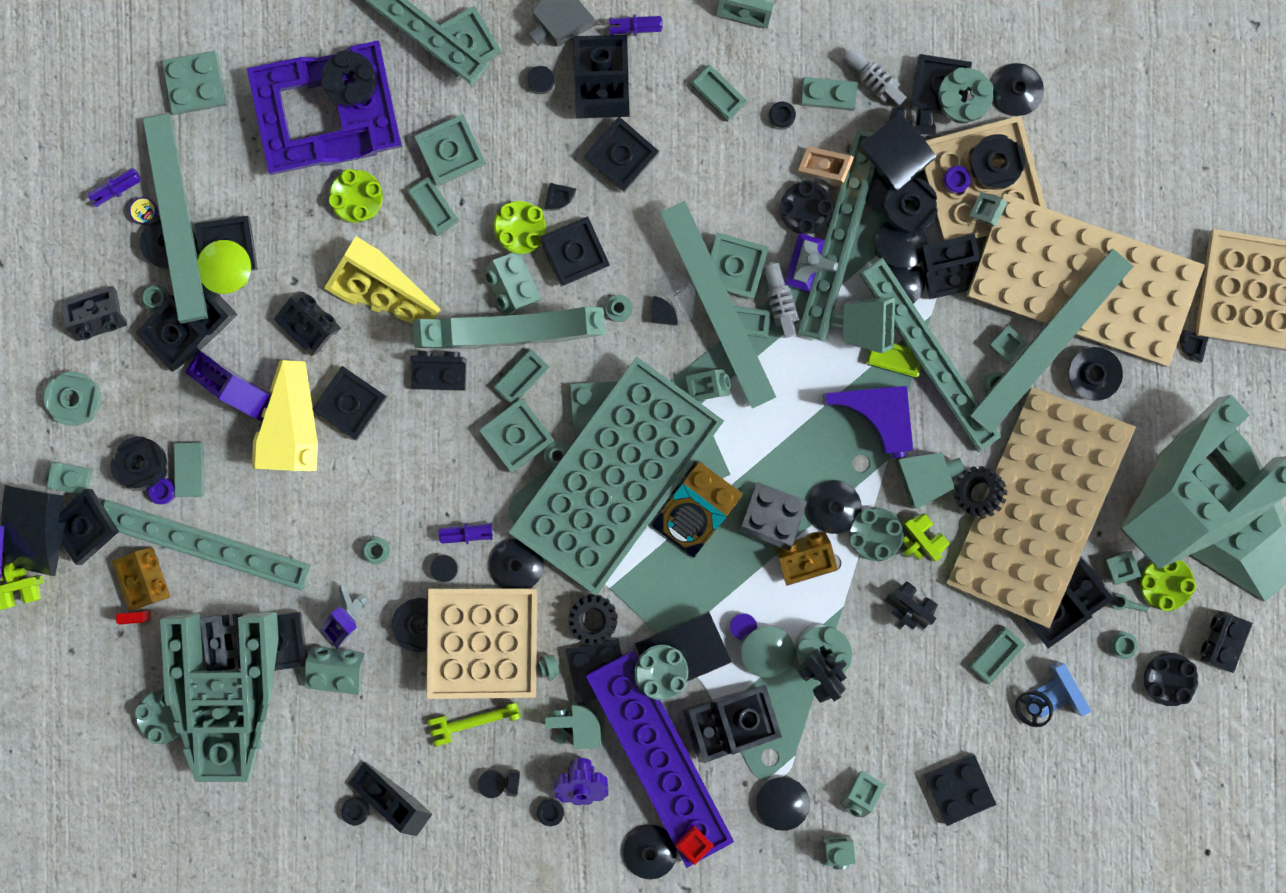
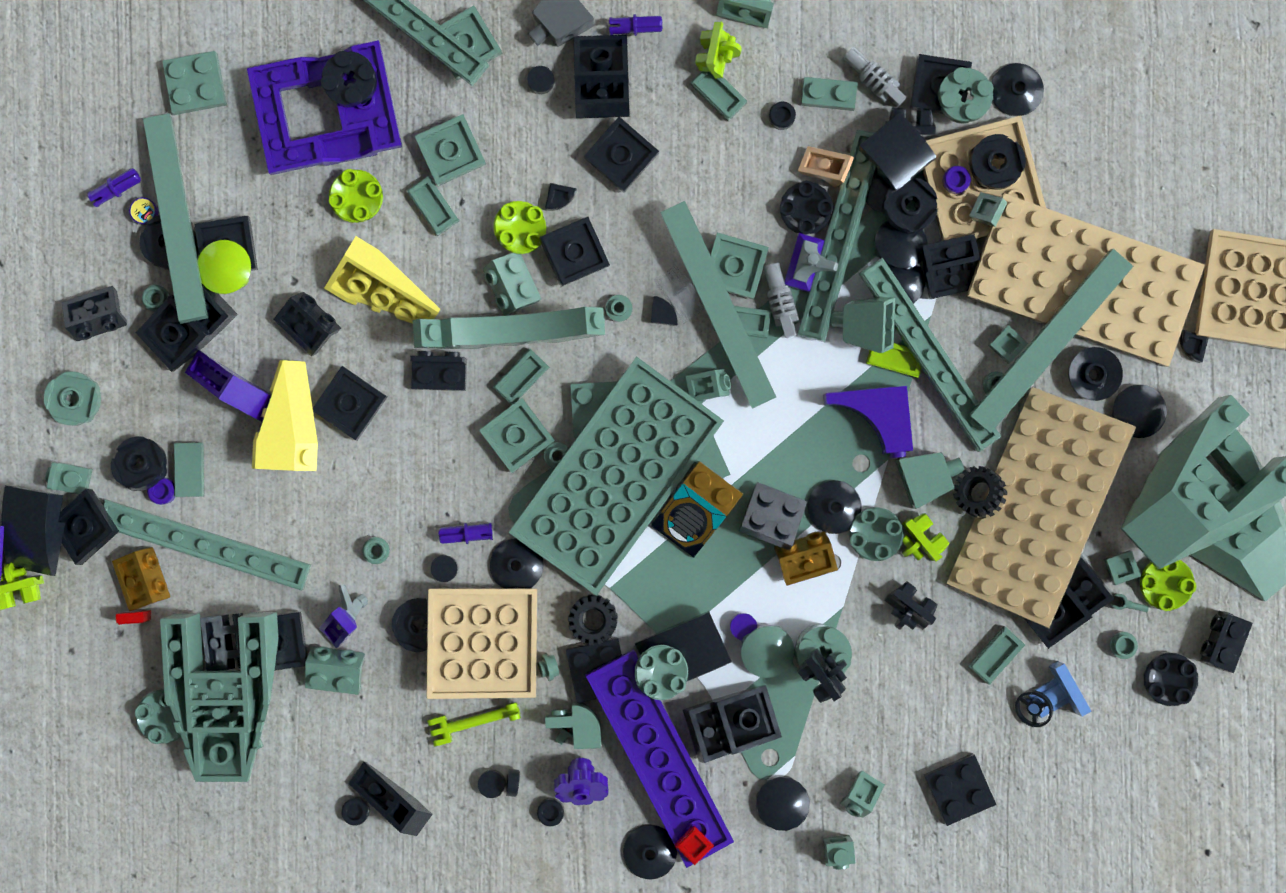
none -> lime hips [695,21,742,79]
none -> black dish [1112,385,1167,438]

